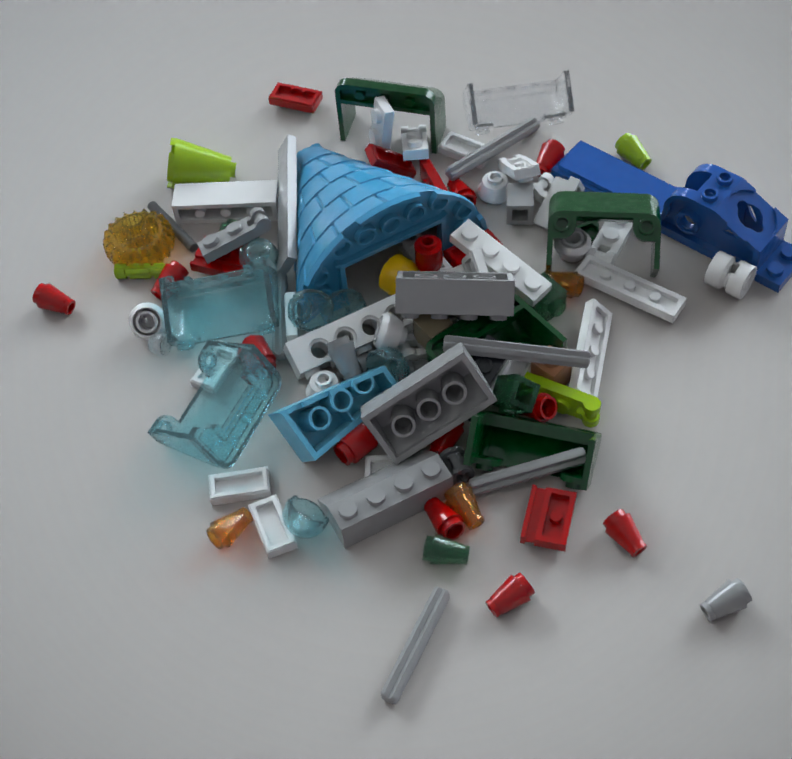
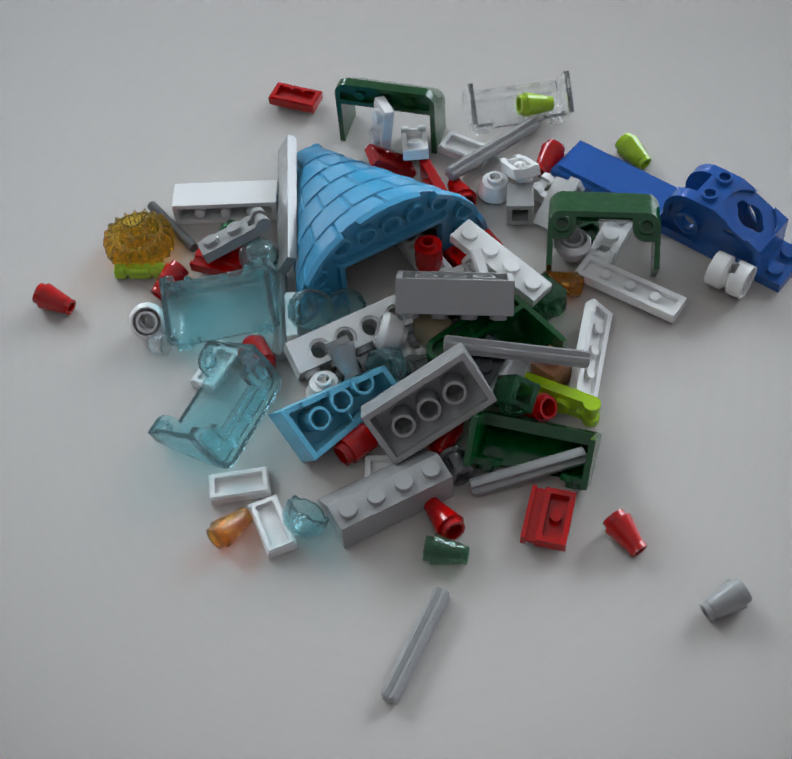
lime cone [167,138,236,189] -> none
yellow hair [379,254,418,296] -> none
clear orange cone [444,482,485,530] -> none
red cone [485,572,535,618] -> none
none -> lime cone [516,92,554,117]

